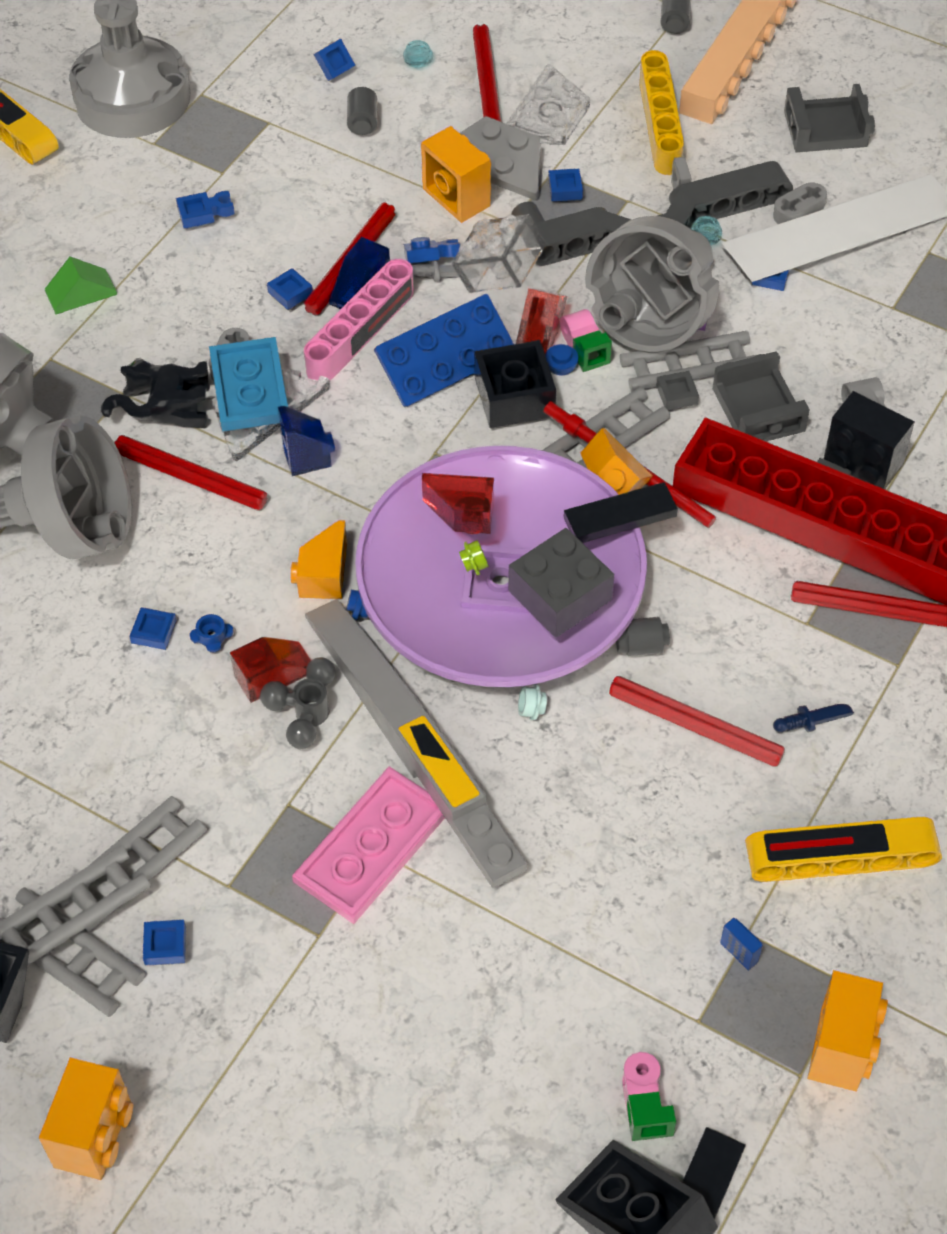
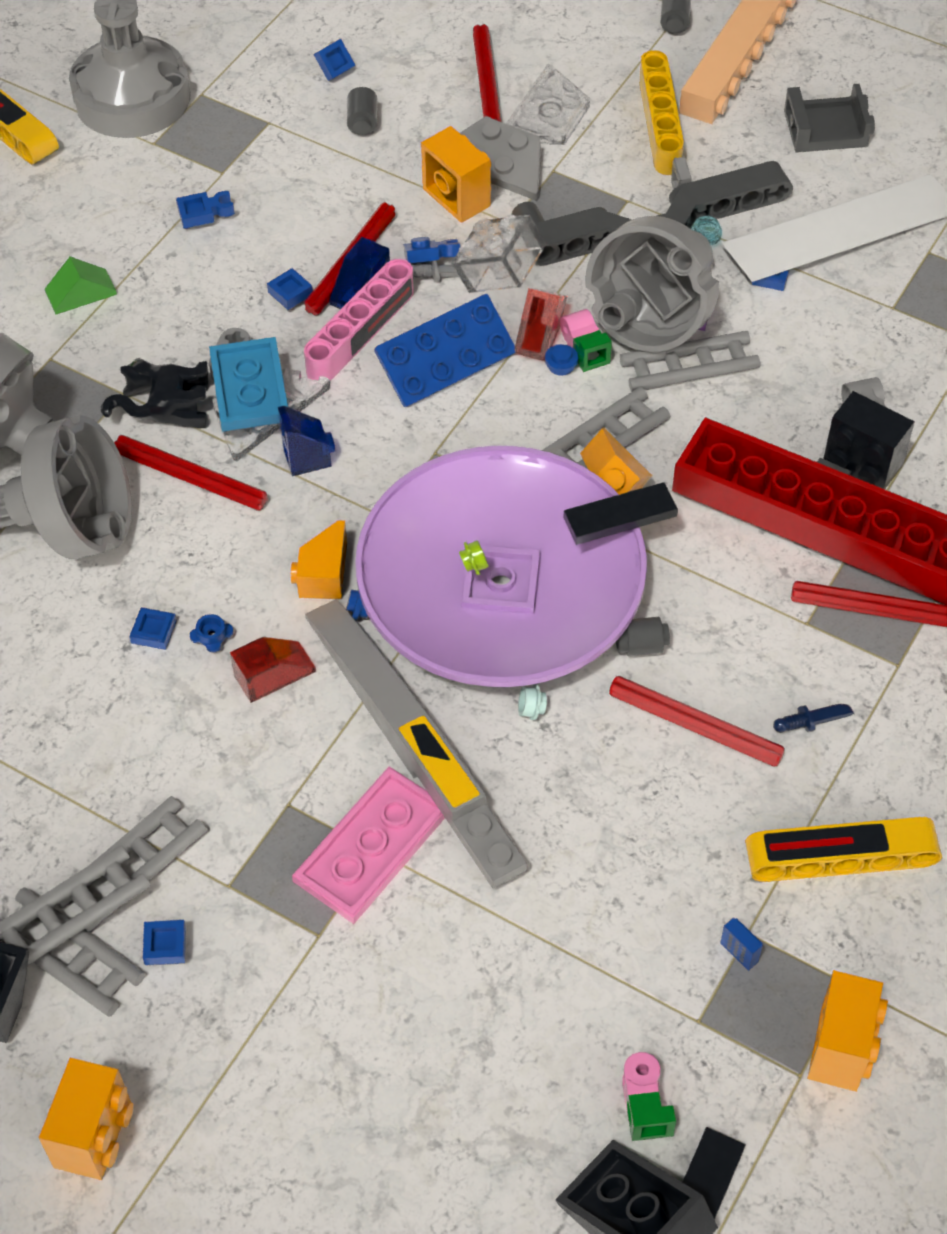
dark grey piece [260,657,335,749] -> none
clear light blue plate [403,40,433,68] -> none
clear red slope [421,473,494,534] -> none
black brick [474,340,556,428] -> none
dark grey brick [508,528,614,638] -> none
red bar [543,401,716,528] -> none
blue plate [548,168,583,201] -> none
dark grey plate [656,371,699,410] -> none
dark grey panel [712,351,810,442] -> none
light grey beam [773,182,827,224] -> none

